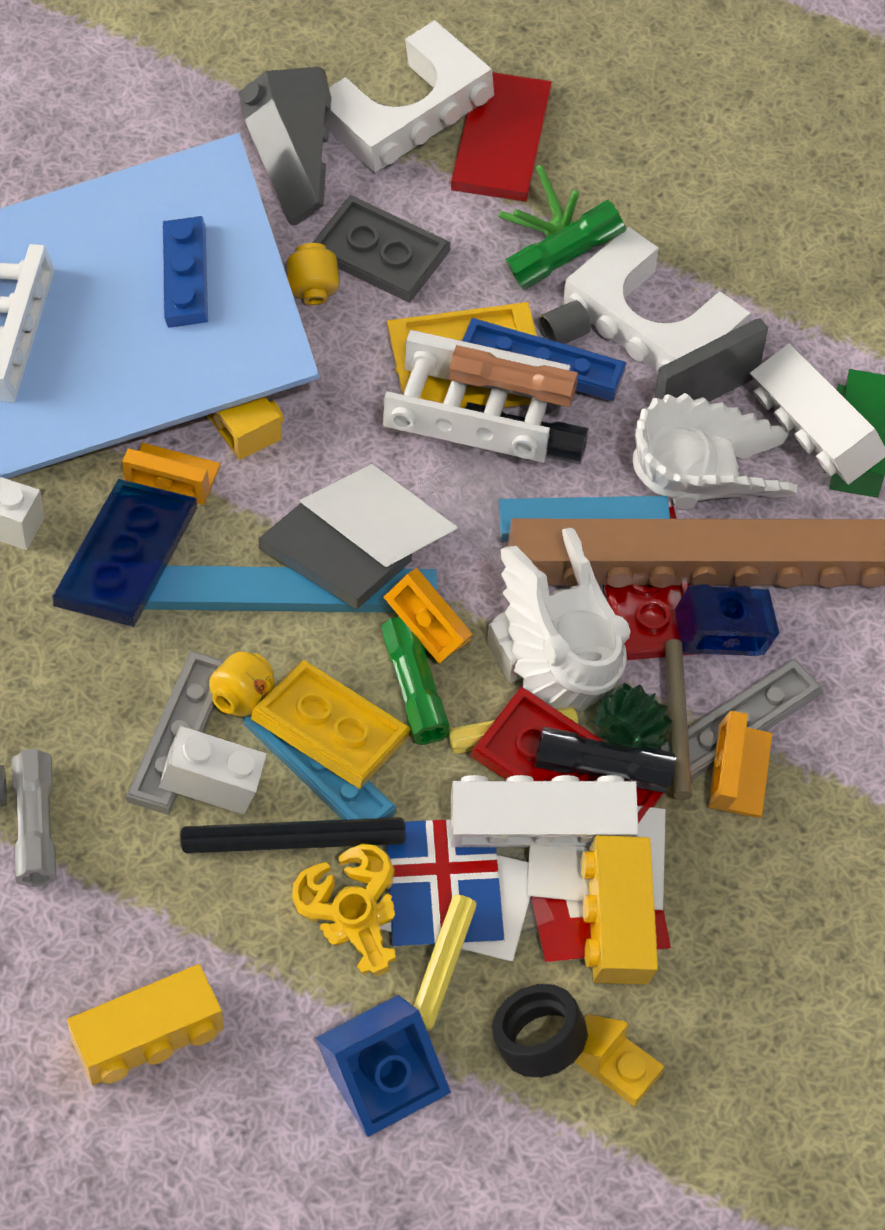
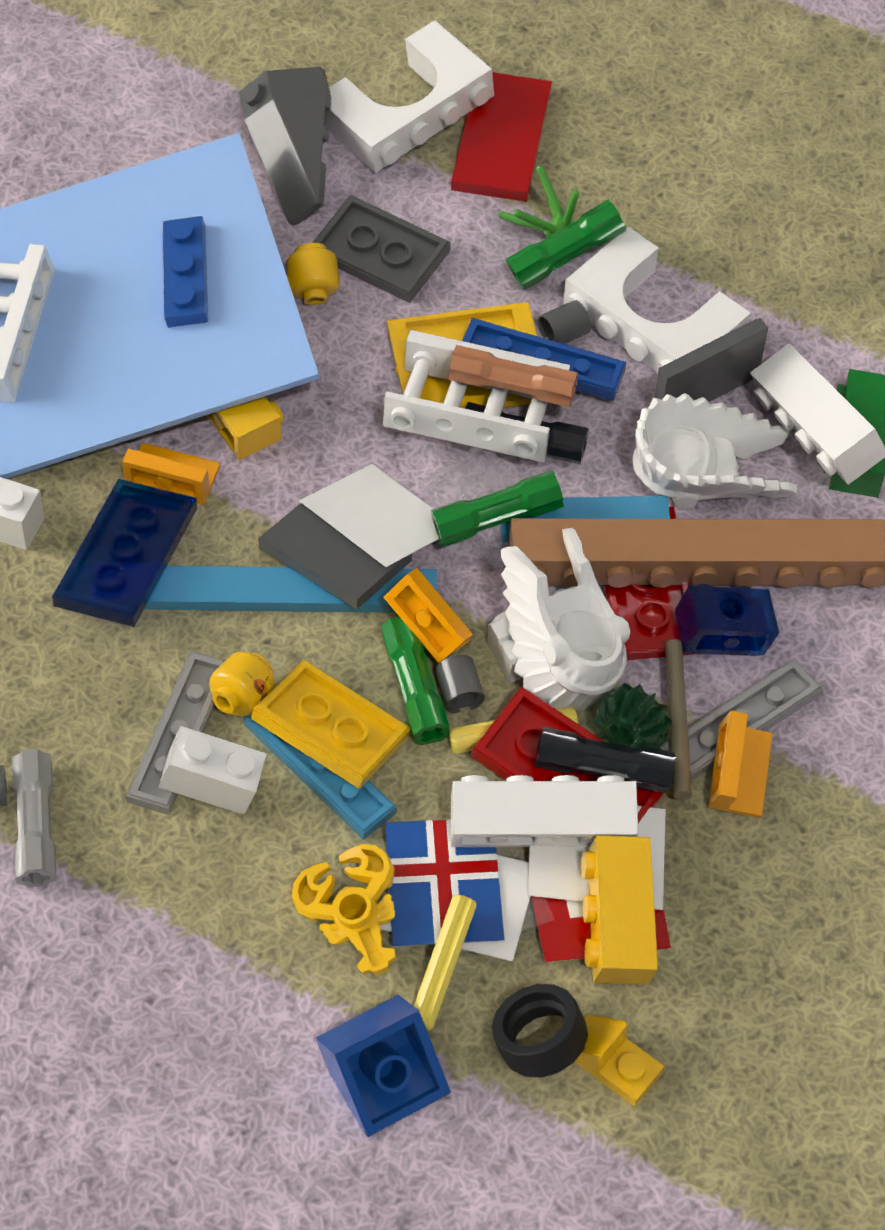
yellow brick [67,963,224,1085] -> none
black axle [180,817,406,853] -> none
none -> green axle [431,470,564,547]
none -> dark grey beam [435,655,485,713]

